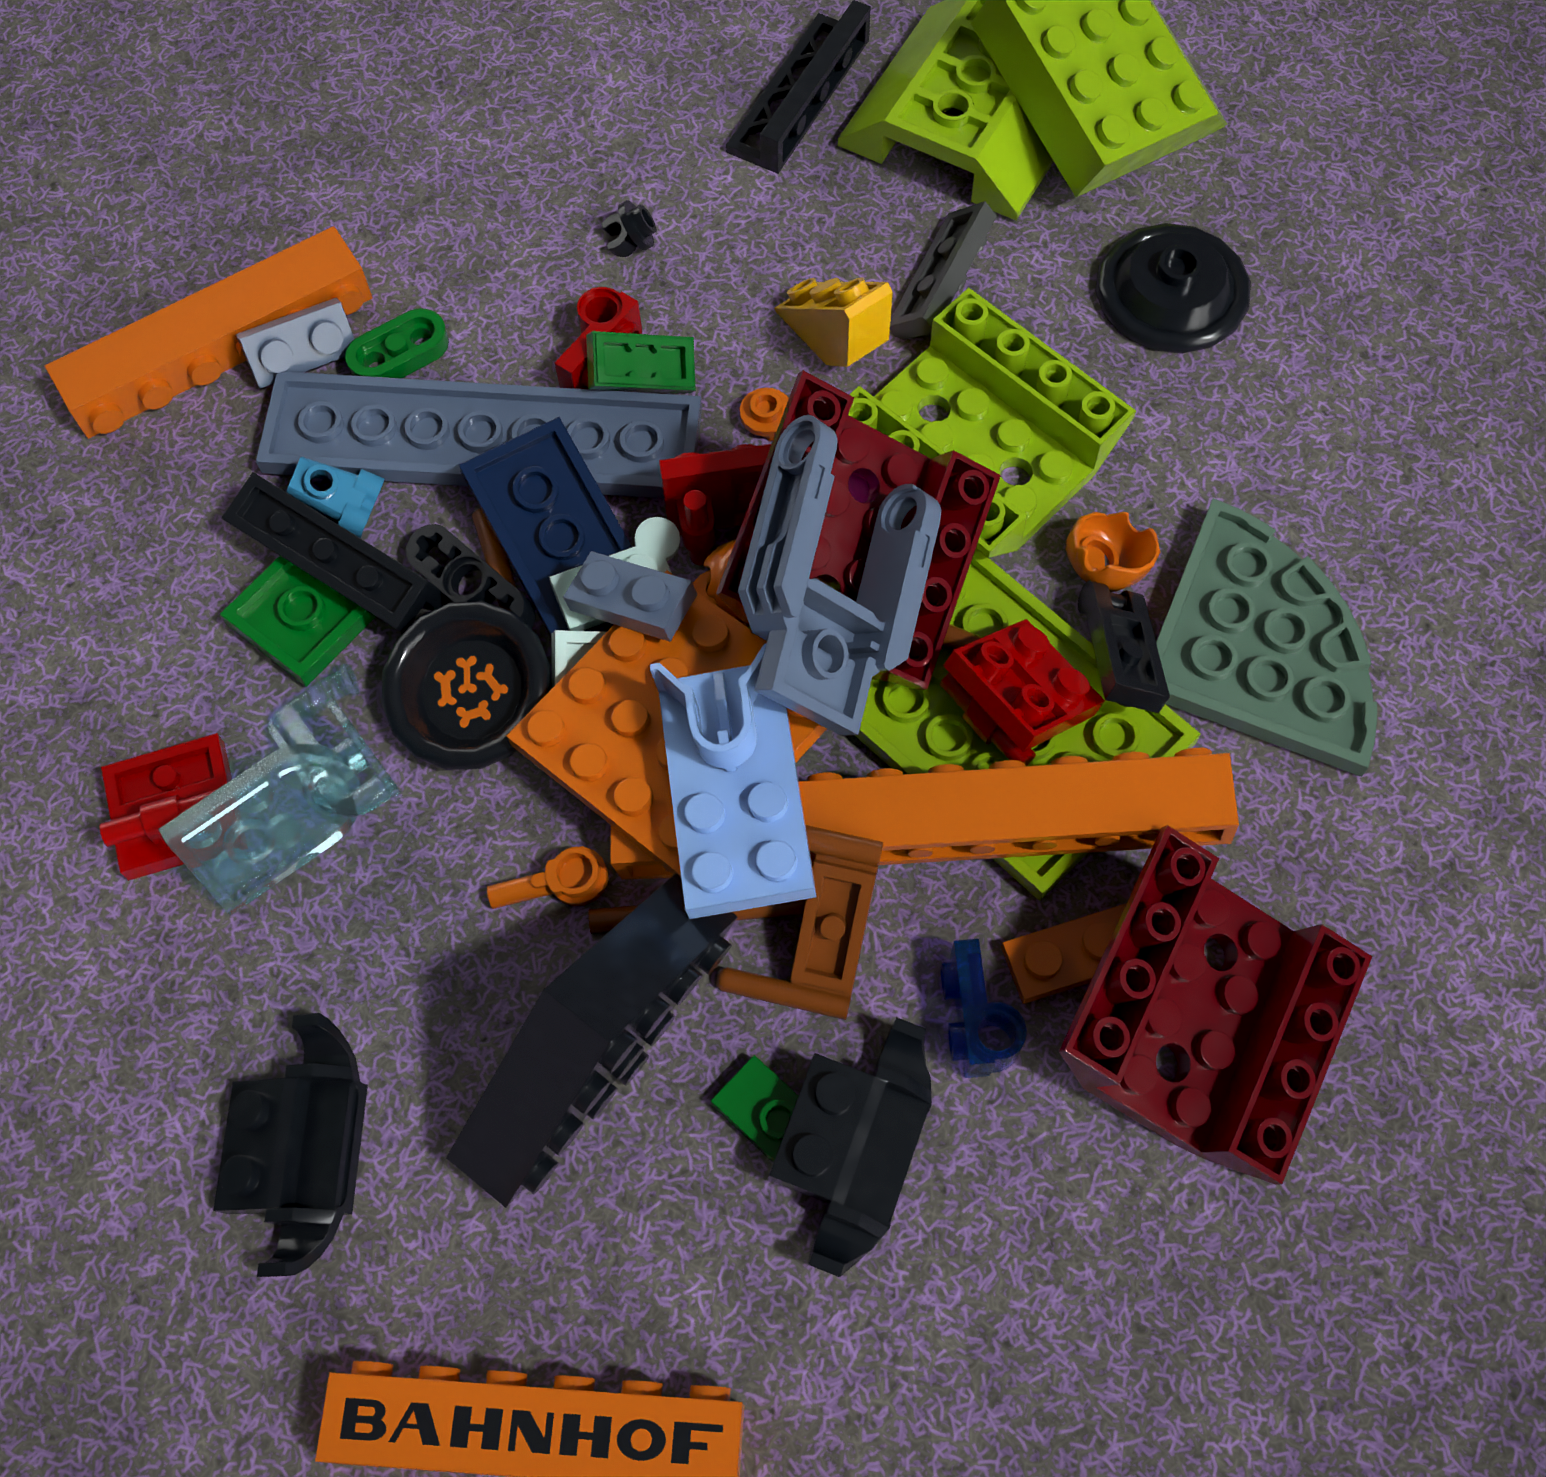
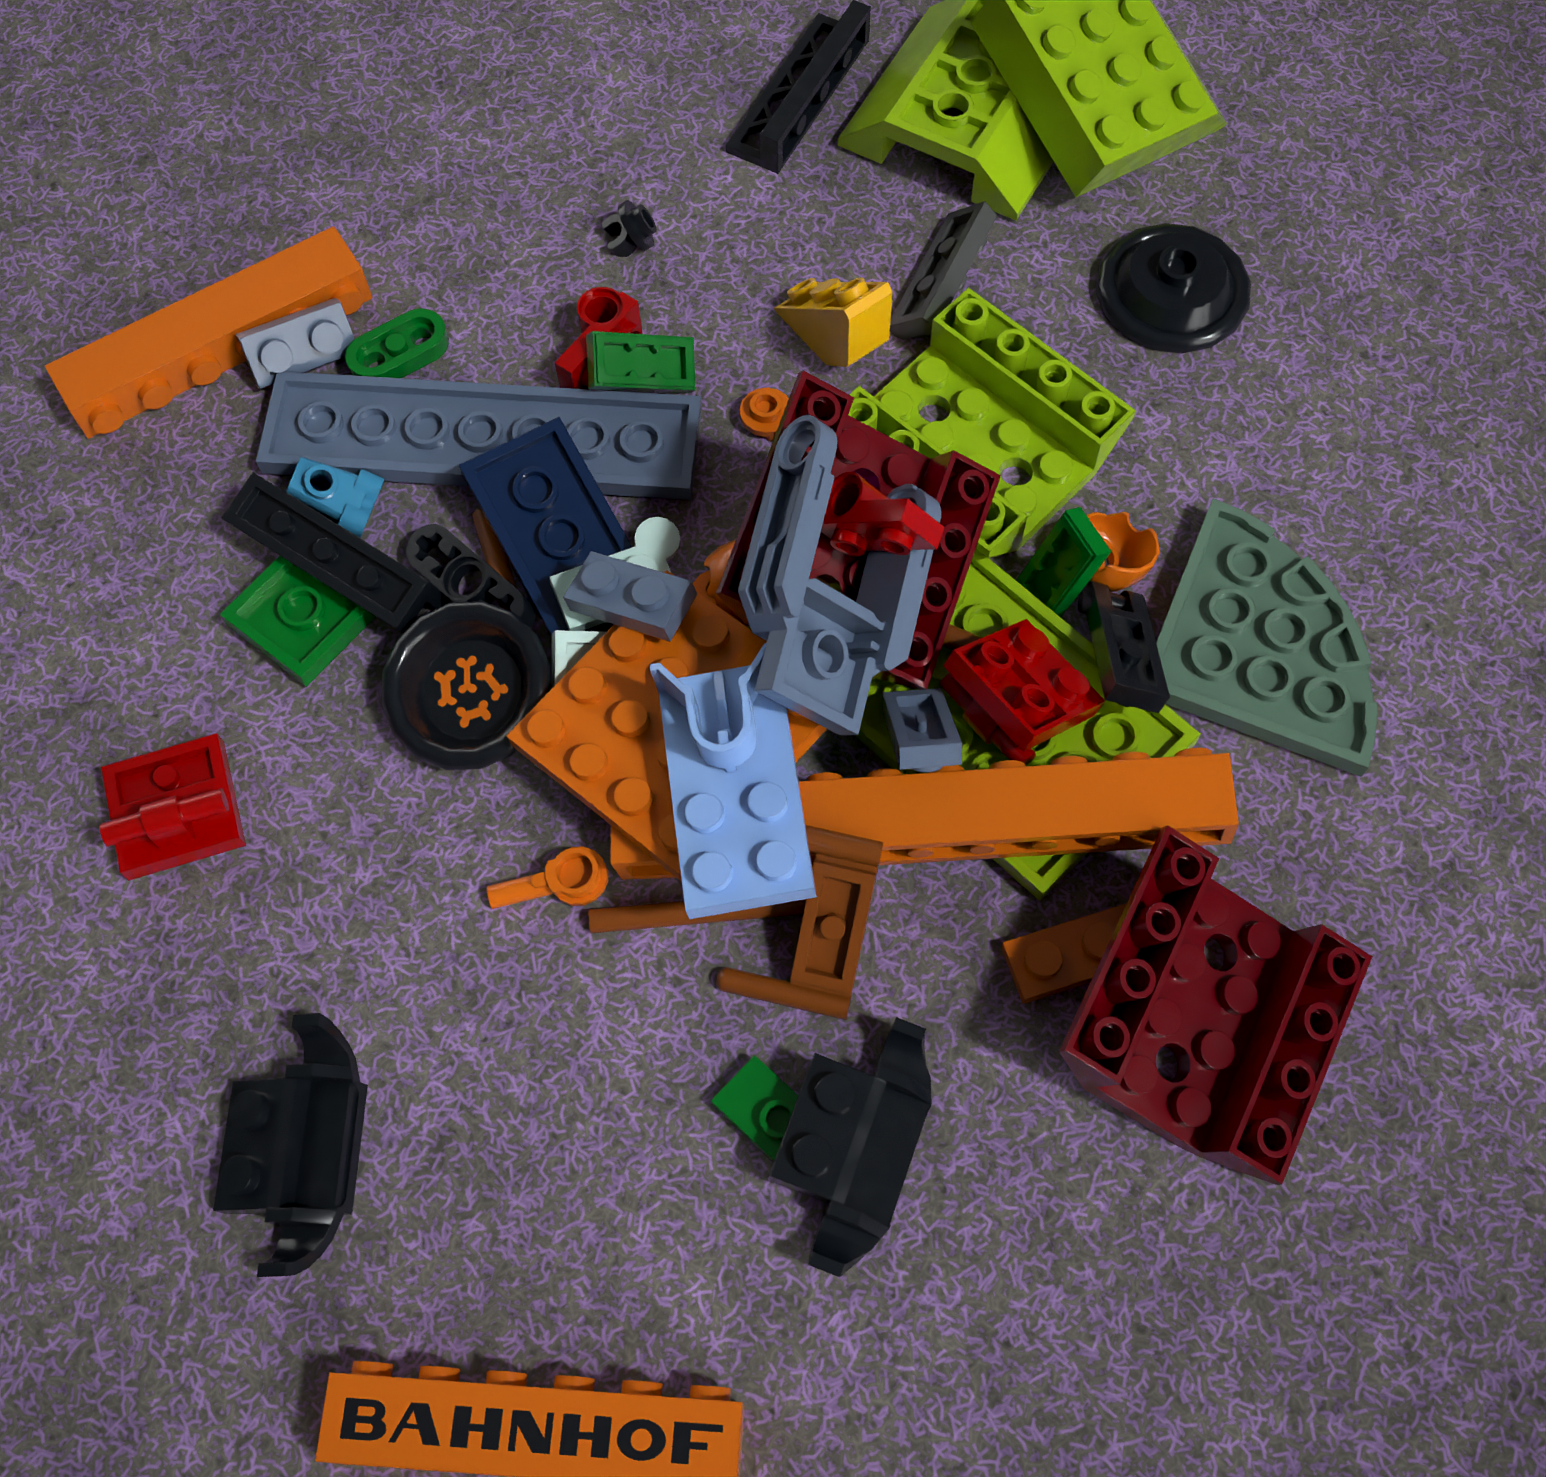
clear light blue plate [158,663,403,916] -> none
black brick [446,873,738,1208] -> none
red plate [659,444,772,565] -> none
clear blue plate [940,939,1027,1078] -> none
none -> red plate [821,472,945,556]
none -> sand blue plate [882,688,962,772]
none -> green plate [1016,507,1111,617]

